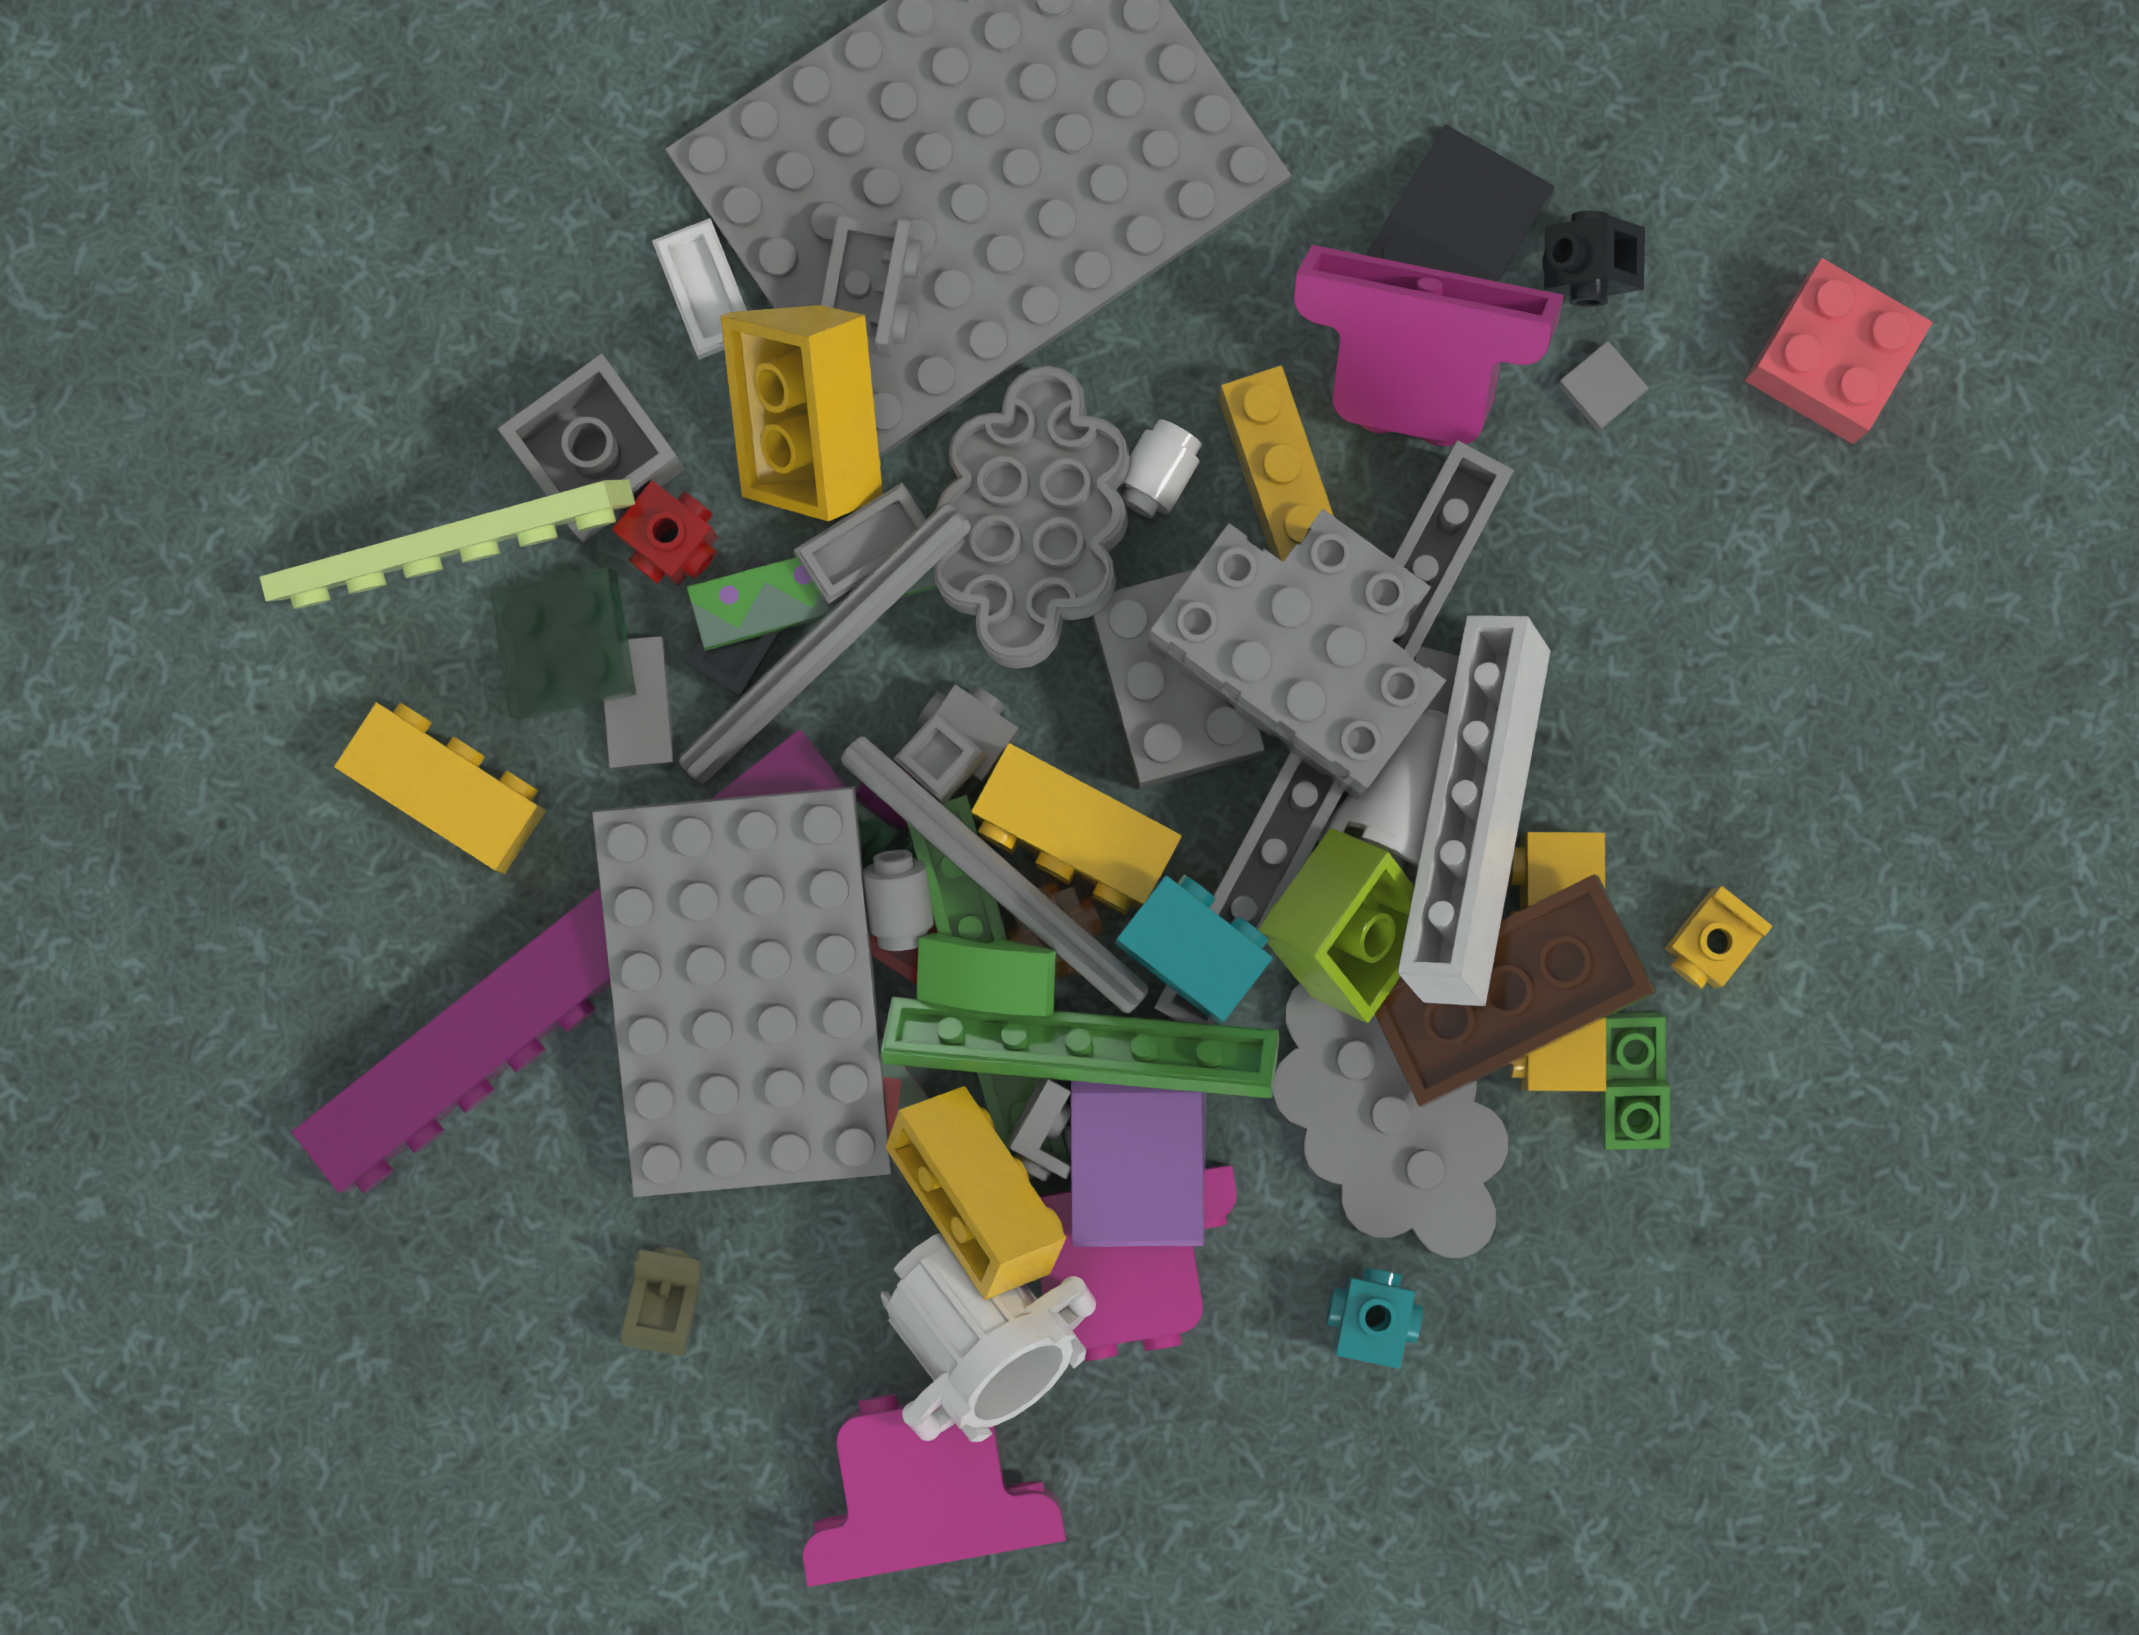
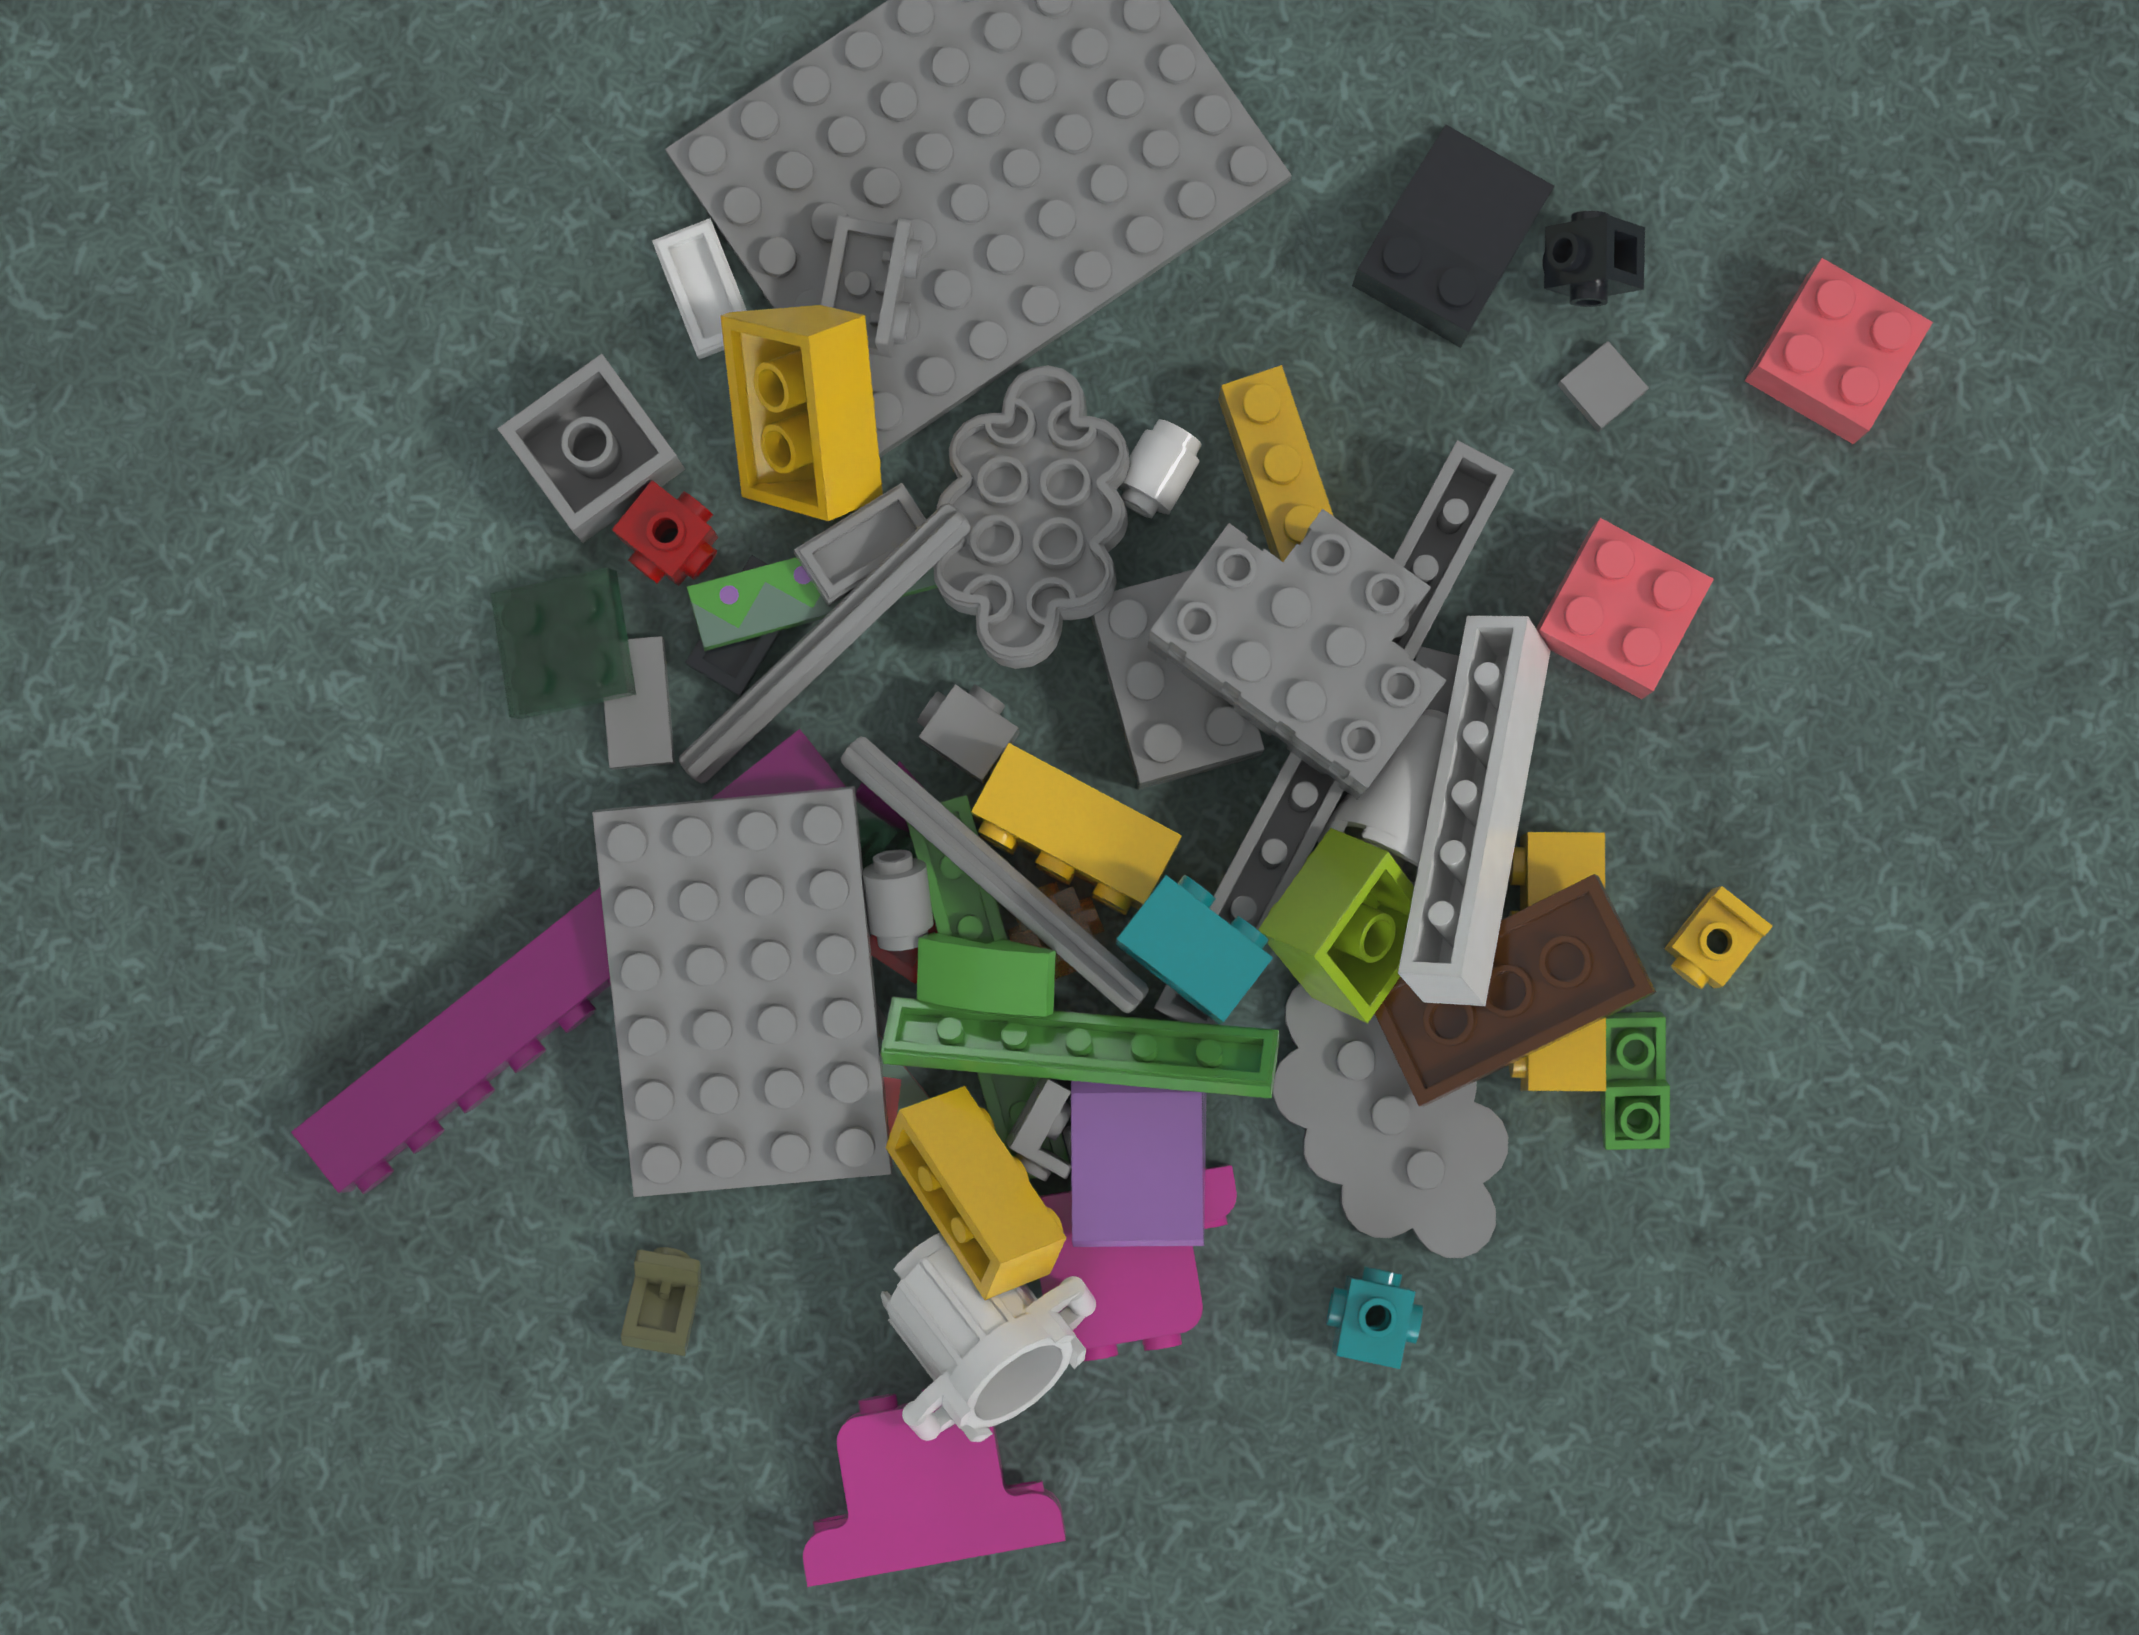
yellowish green plate [259,479,635,609] -> none
yellow brick [334,702,547,874] -> none
light grey tile [893,711,987,804] -> none
dark pink brick [1294,245,1564,446] -> none
none -> coral brick [1536,518,1714,699]

